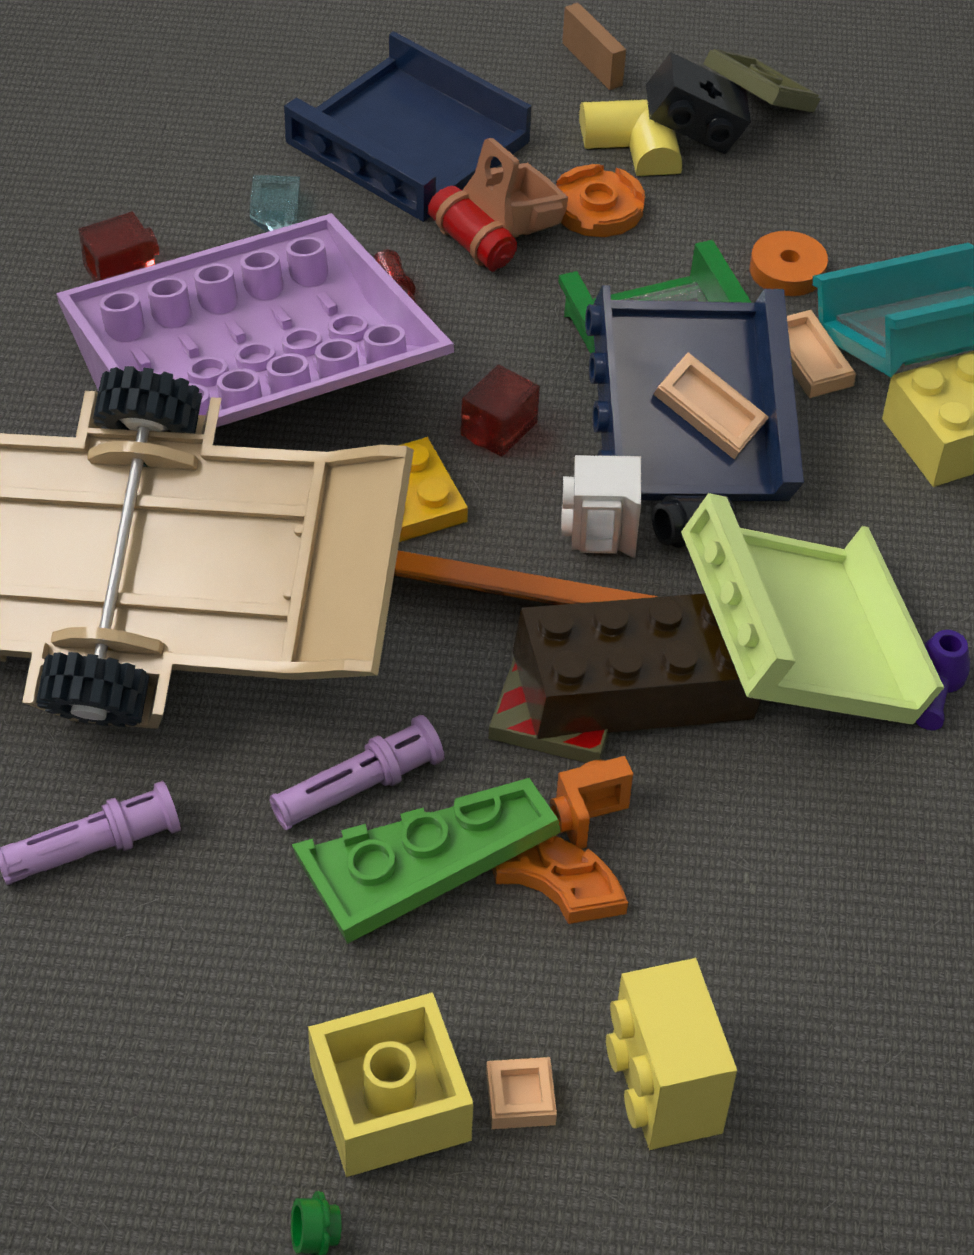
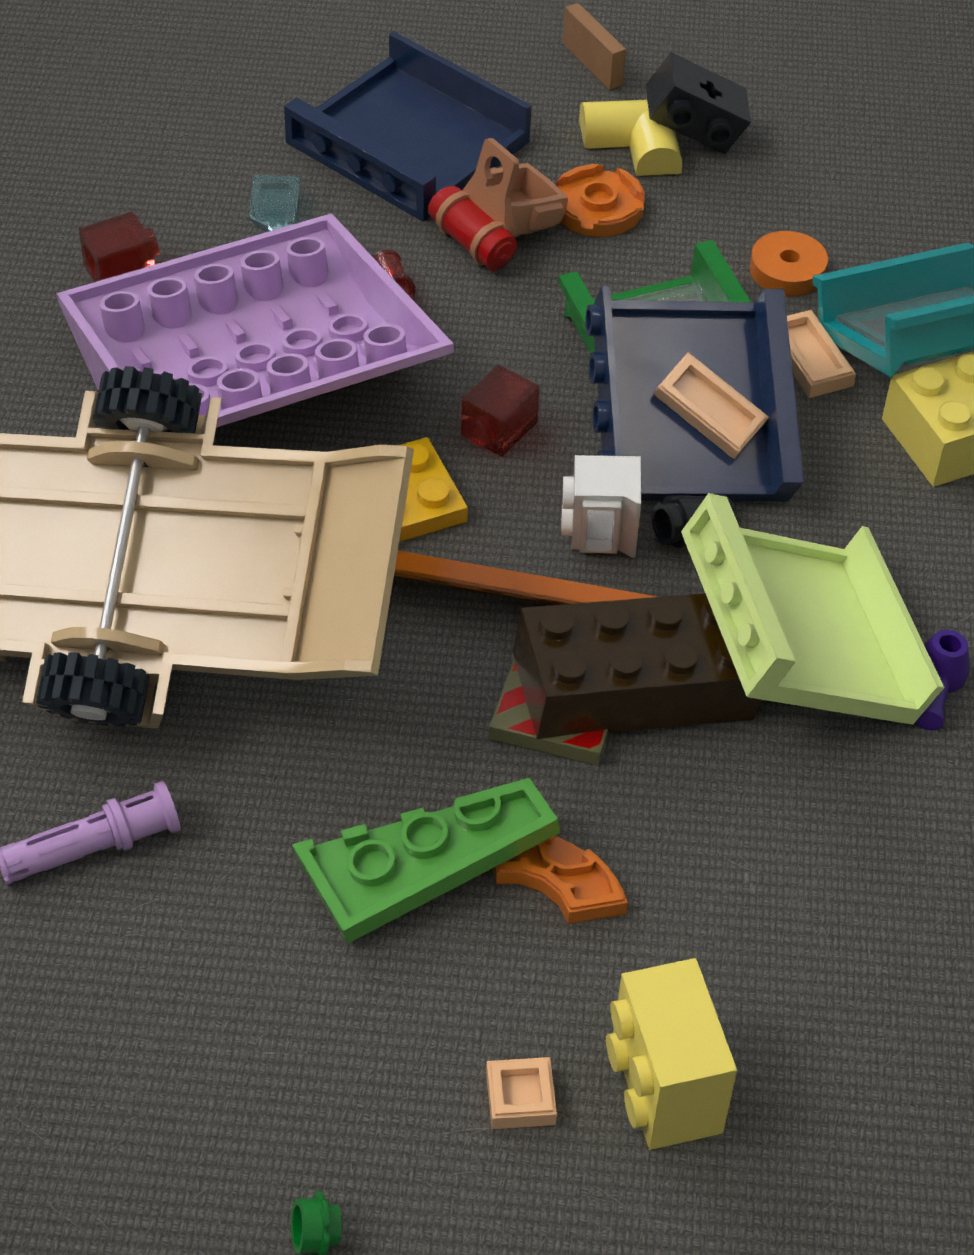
lavender pin [269,715,444,830] -> none
light yellow brick [308,992,473,1177] -> none
orange bracket [550,756,633,849] -> none
olive tile [703,49,821,113] -> none

